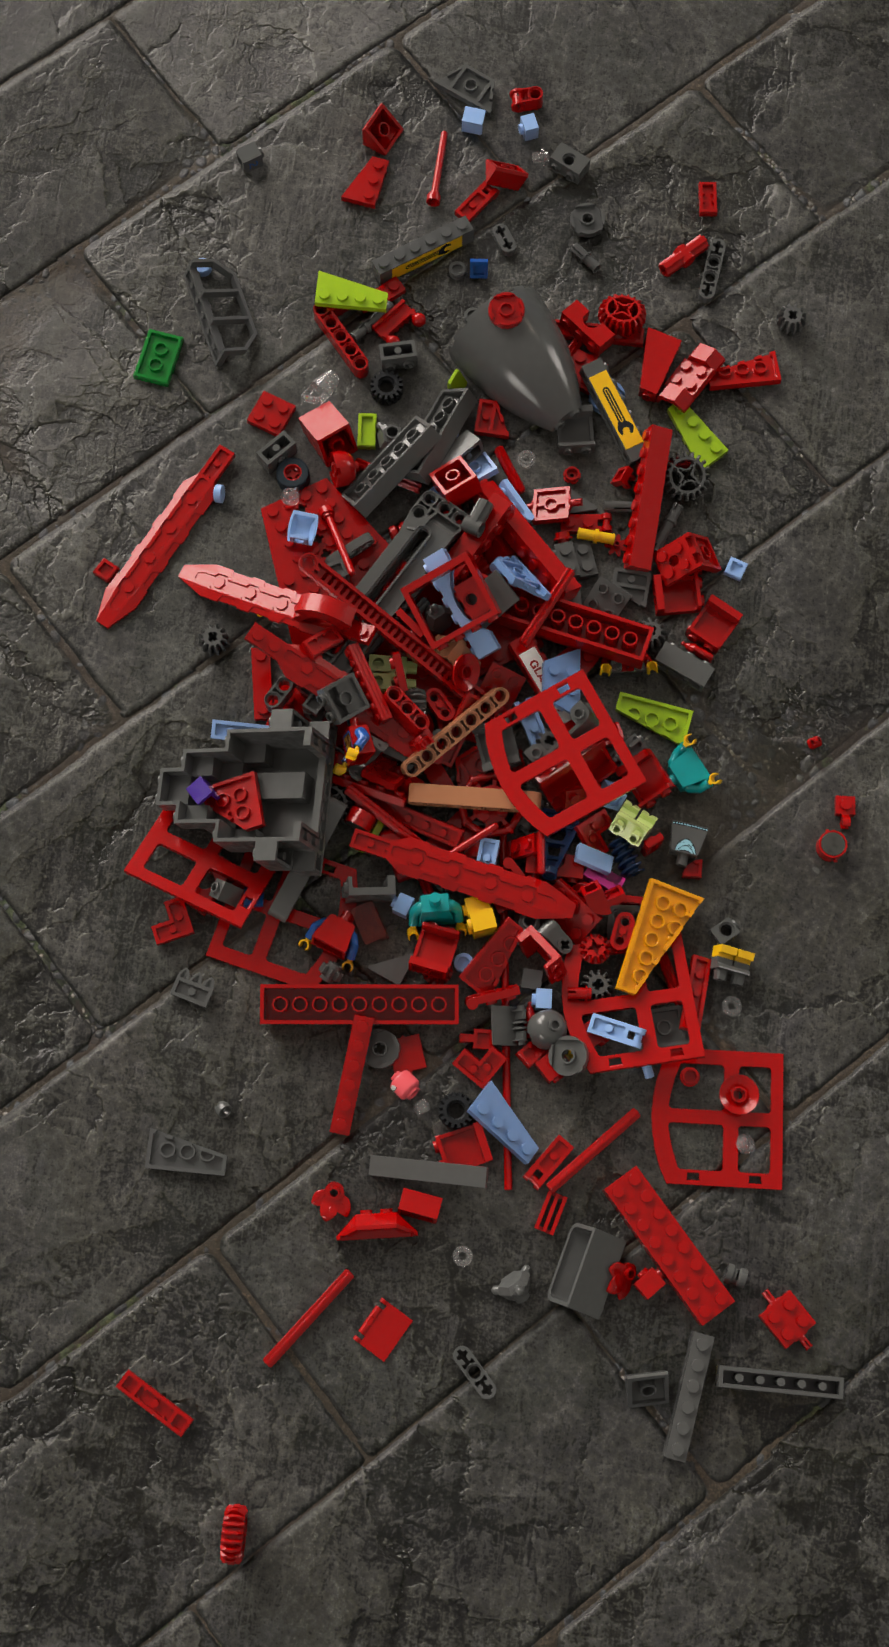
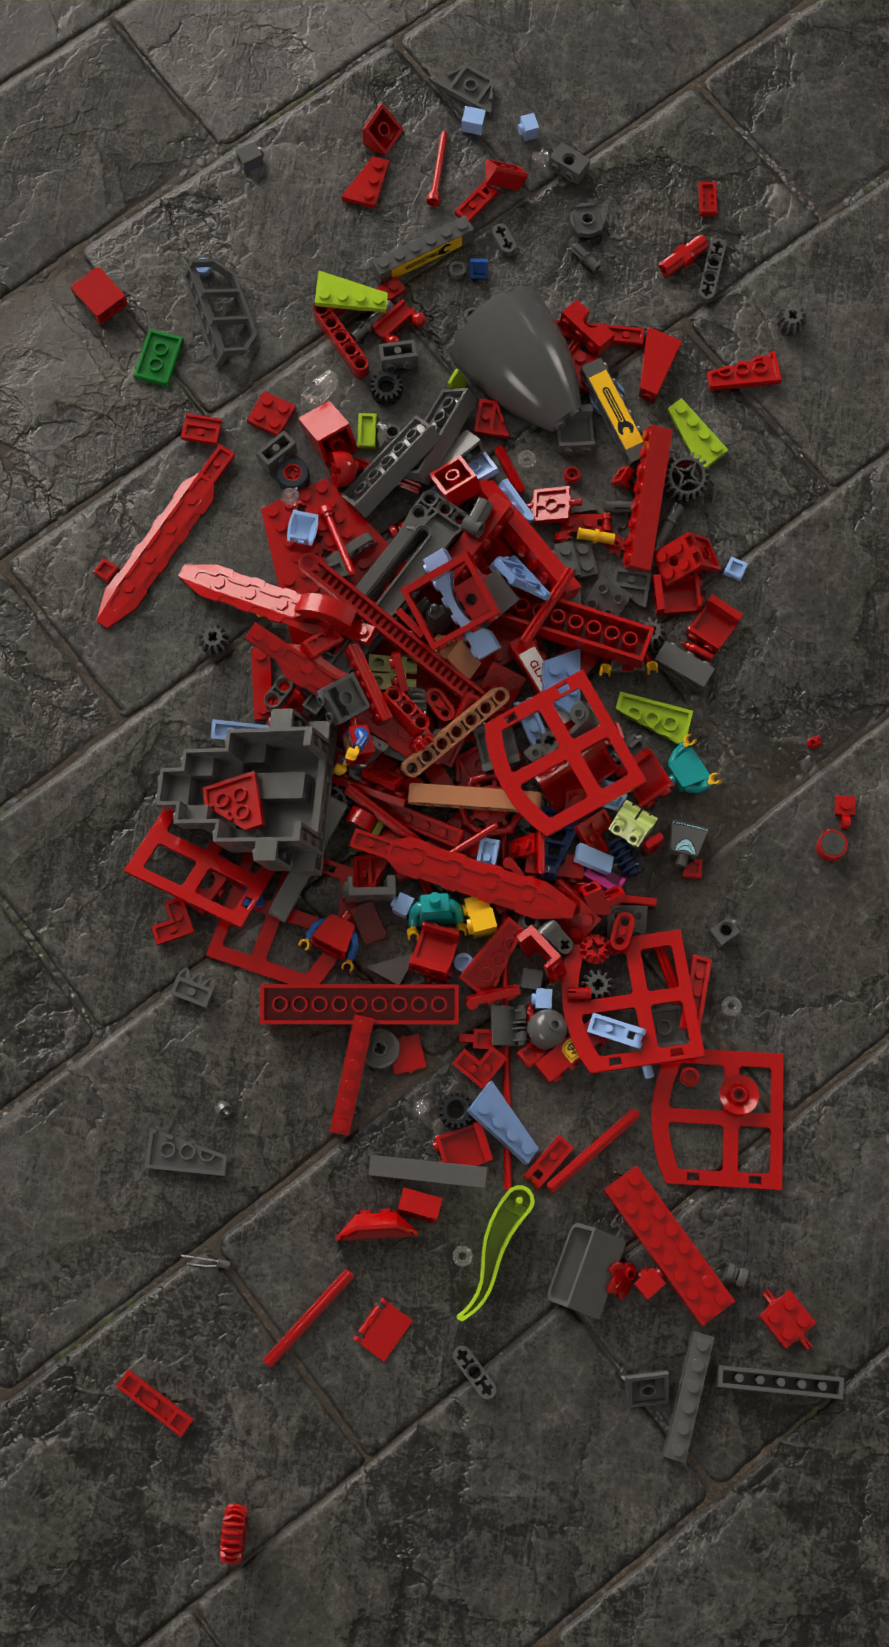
dark purple panel [186,776,220,805] -> none
dark grey brick [209,878,244,908] -> none
light blue tile [213,484,225,503] -> none
red plate [311,1182,351,1221] -> none
dark grey gear [318,960,344,984] -> none
coral head [390,1070,420,1100] -> none
red dish [452,653,480,691] -> none
red tile [488,292,525,329] -> none
dark grey rock [491,1265,531,1304] -> none
red piece [509,86,543,112] -> none
red tile [534,1190,568,1236] -> none
dark grey plate [548,1036,589,1077] -> none
red gear [598,293,647,337] -> none
light orange wing [615,878,705,995] -> none
red piece [655,343,725,413] -> none
dark grey hips [710,944,755,987] -> none
clear plate [736,1134,755,1155] -> none
none -> red panel [71,266,128,325]
none -> red plate [181,413,222,446]
none -> piece [181,1255,231,1269]
none -> red wing [353,855,388,887]
none -> lime animal [457,1185,535,1321]

